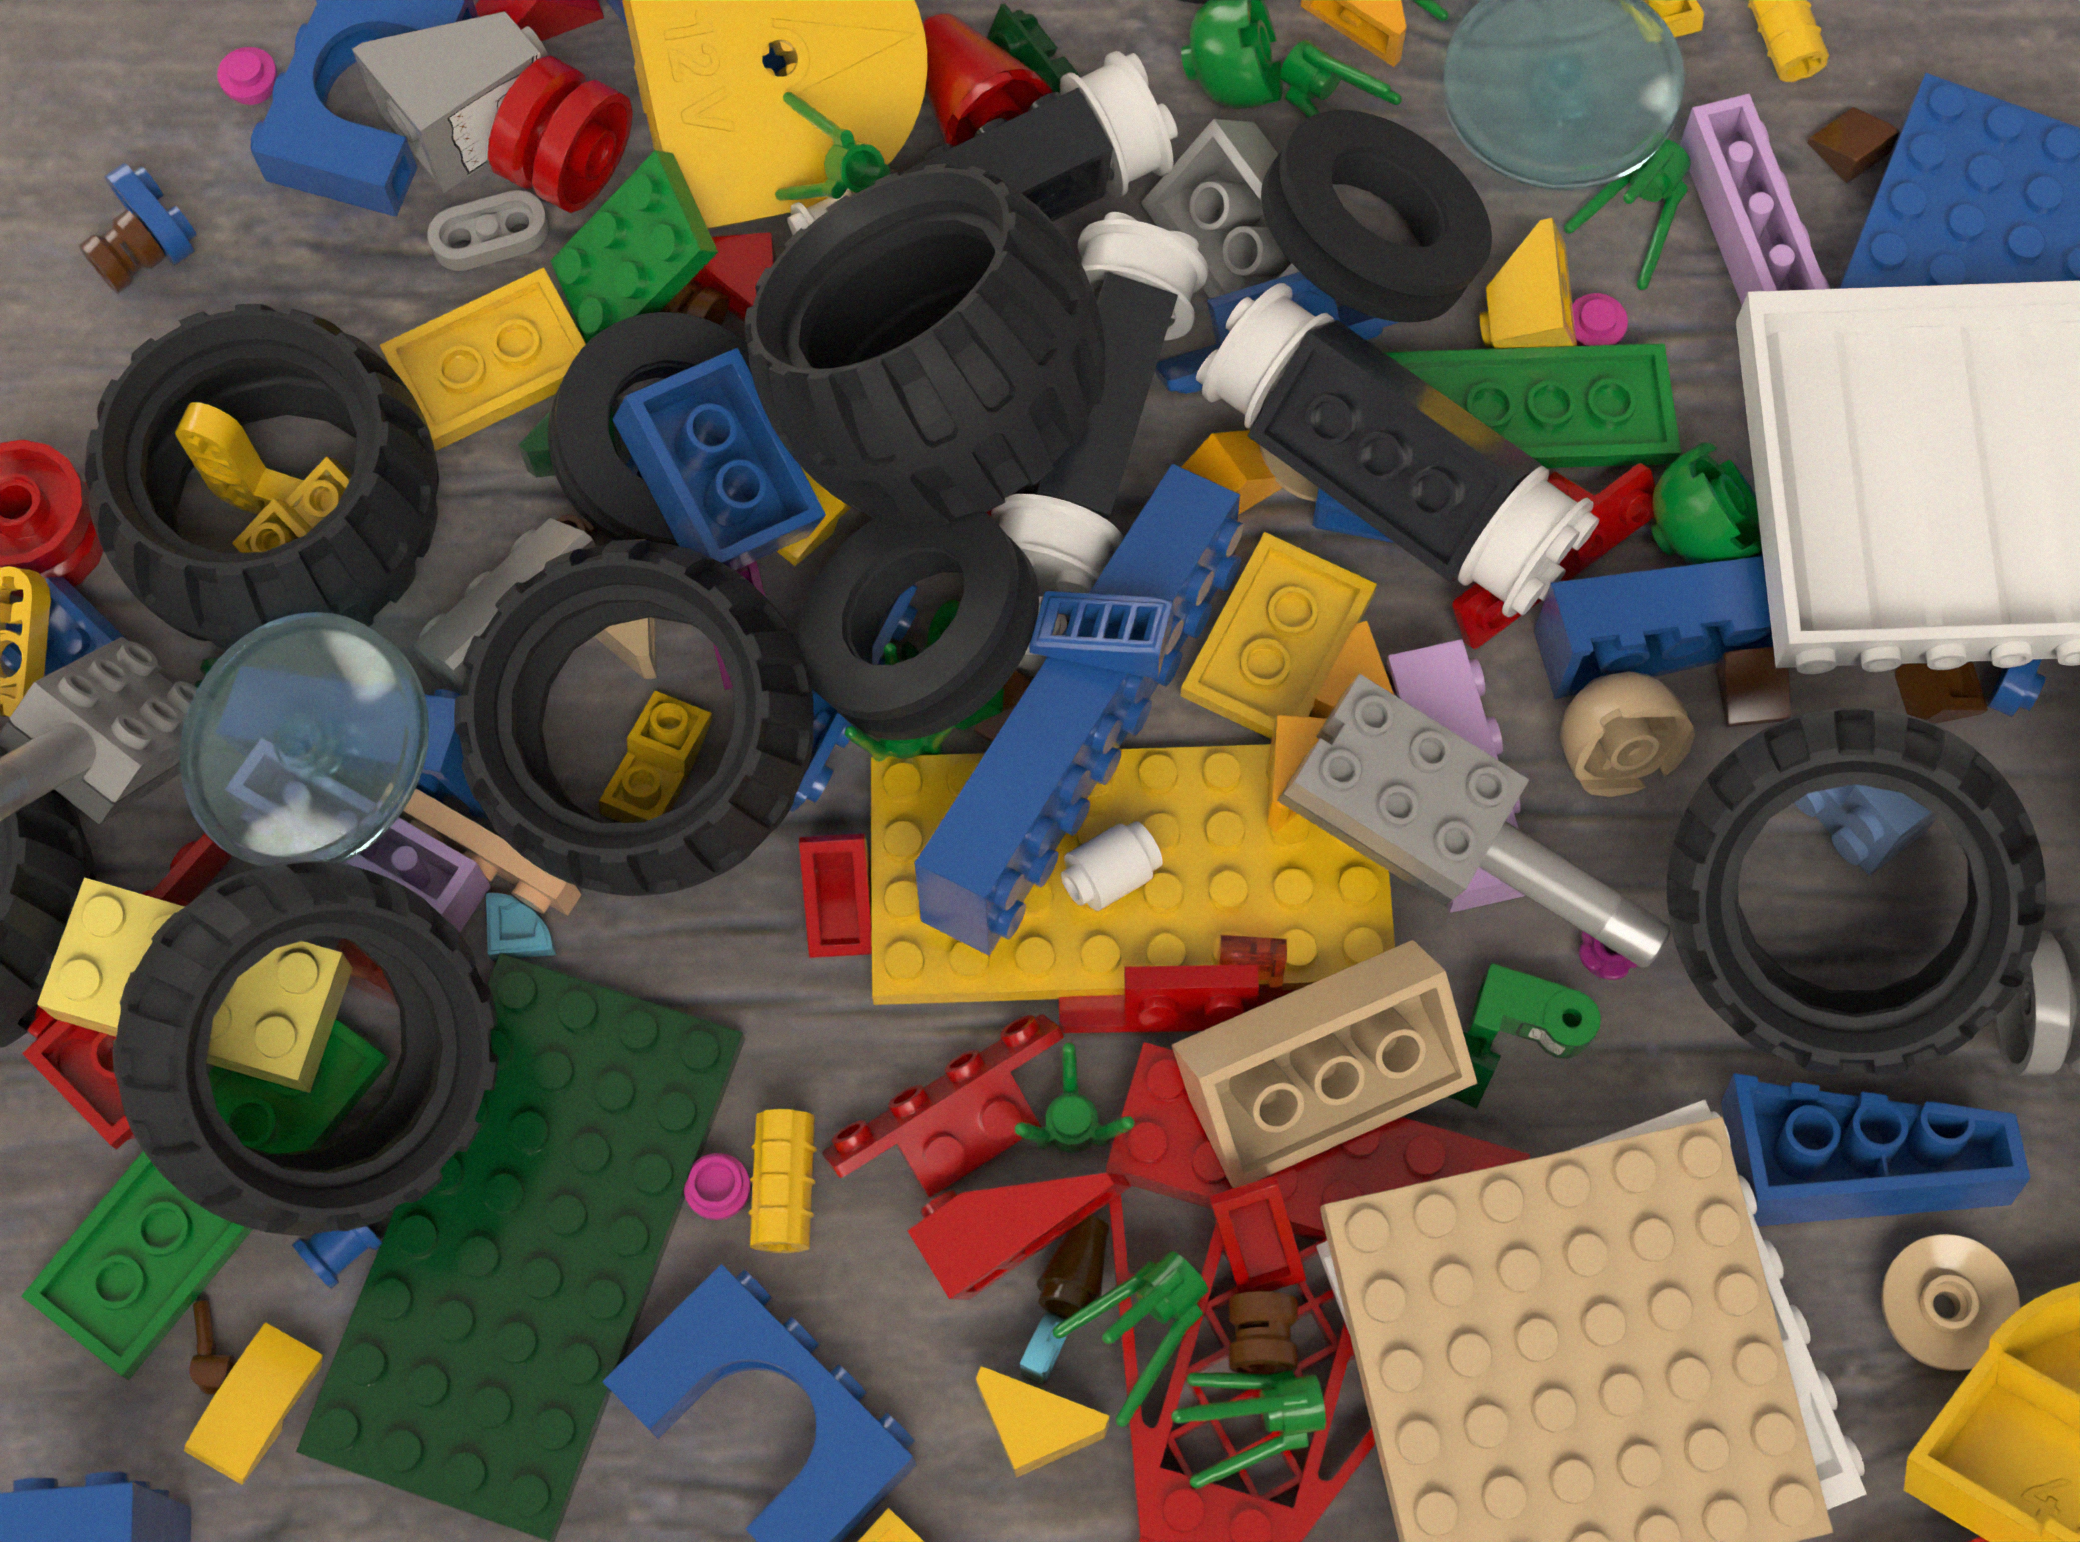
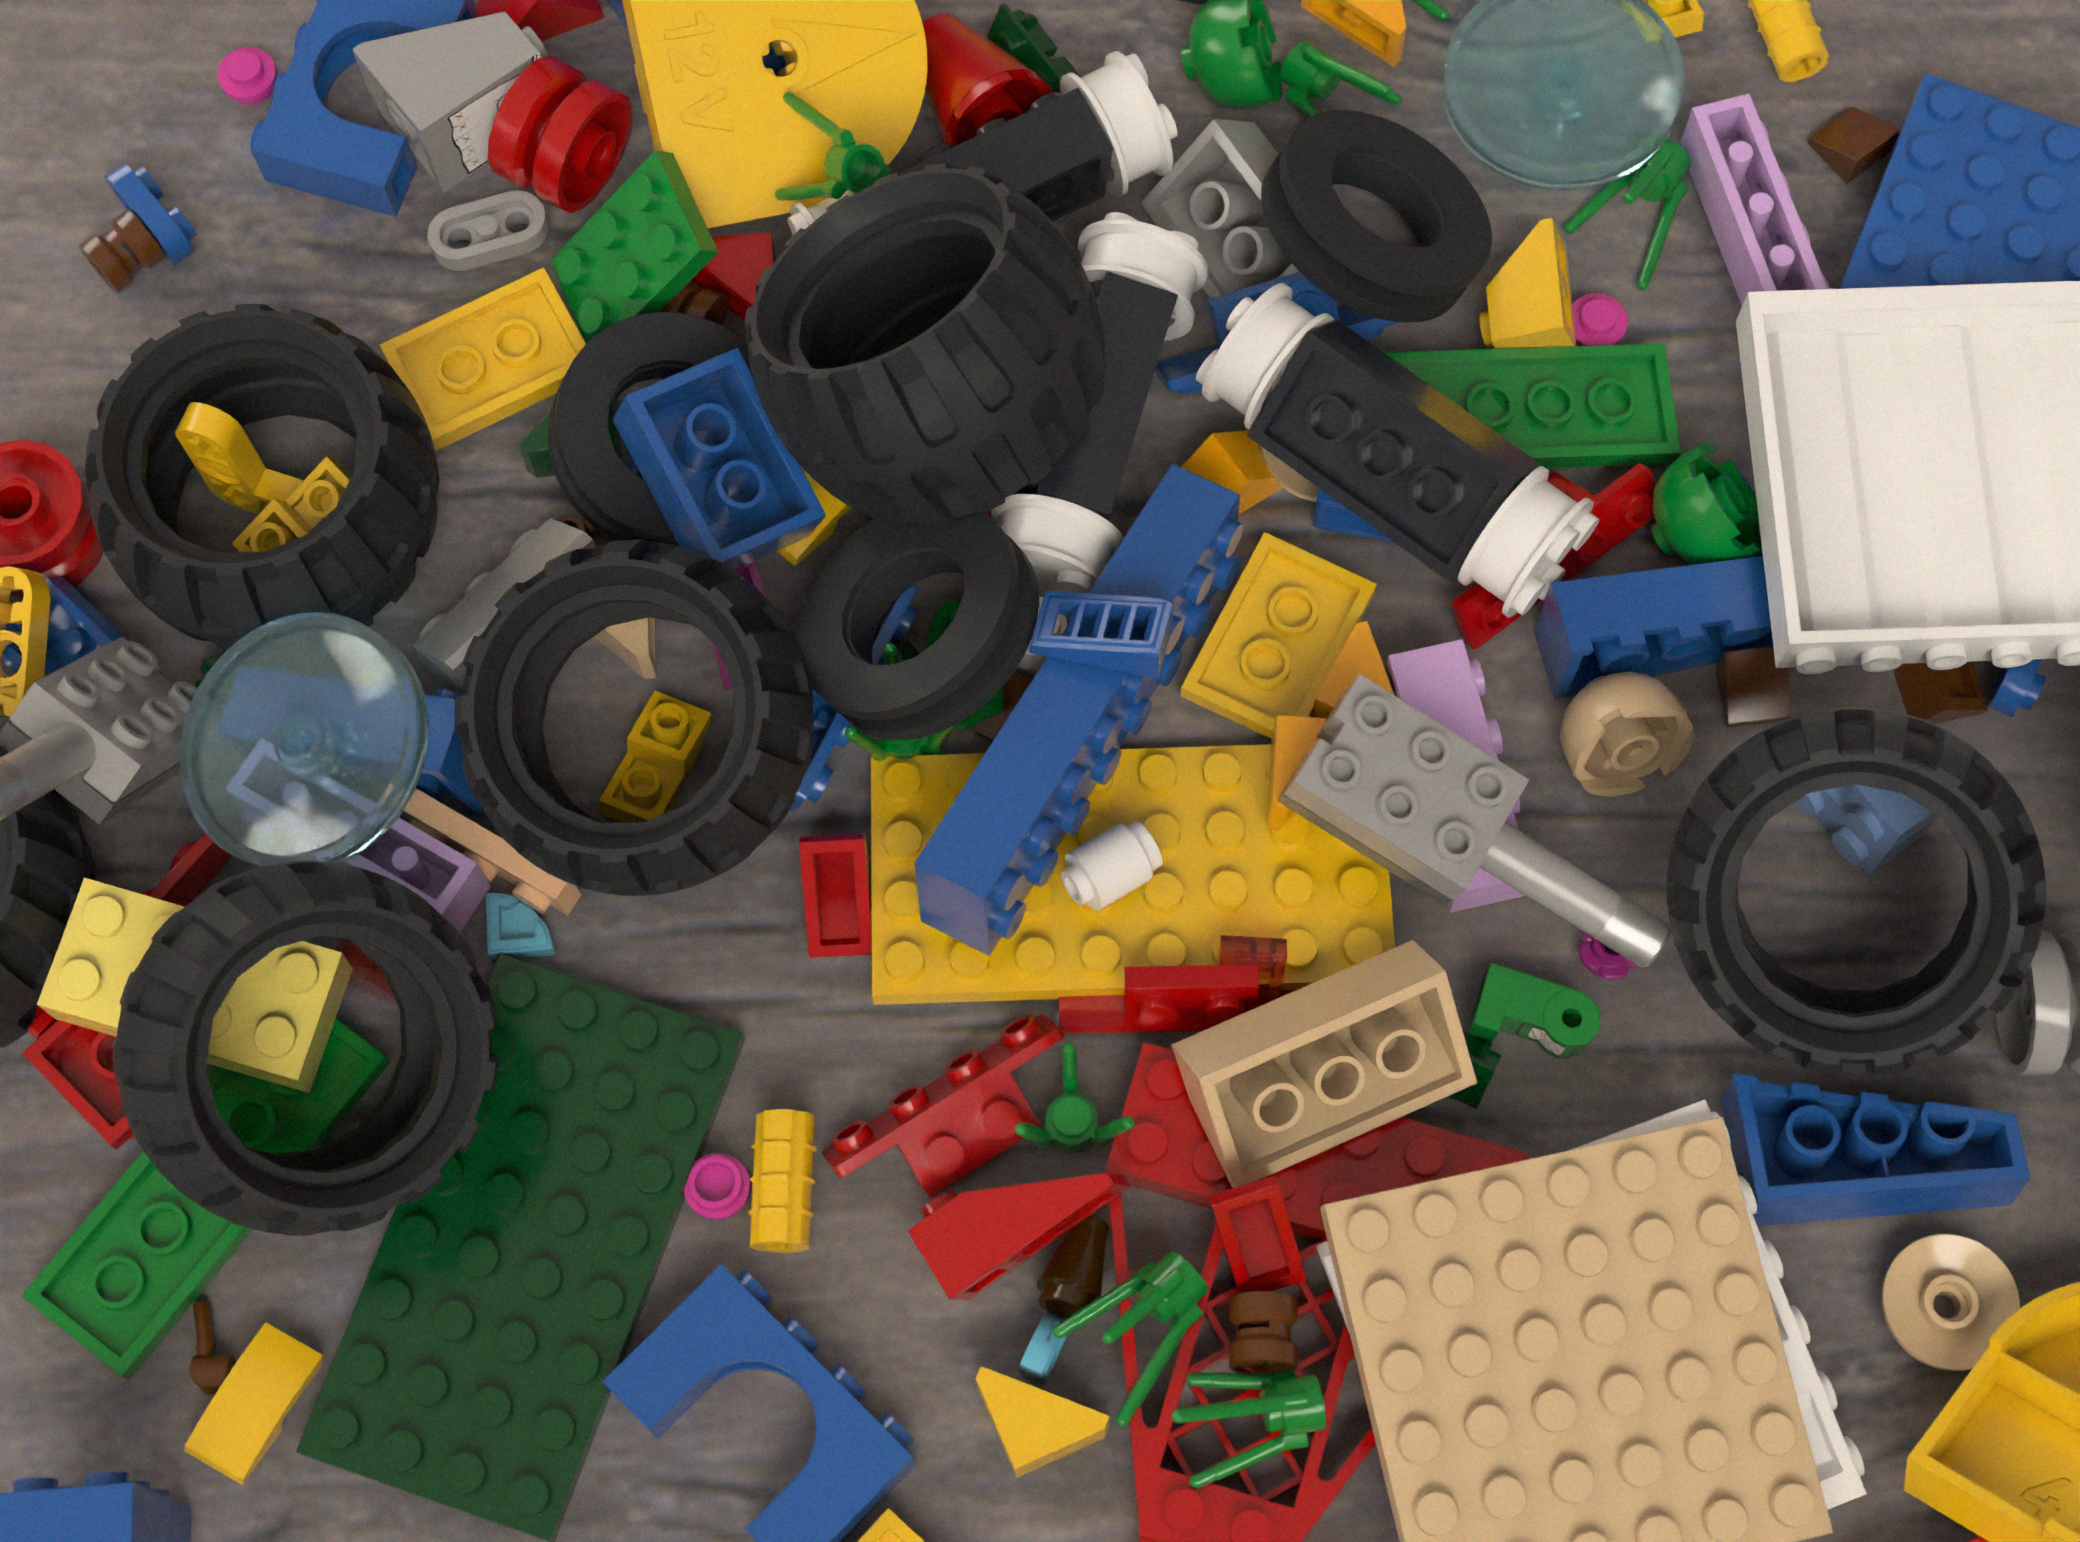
blue bush [292,1225,382,1289] -> none

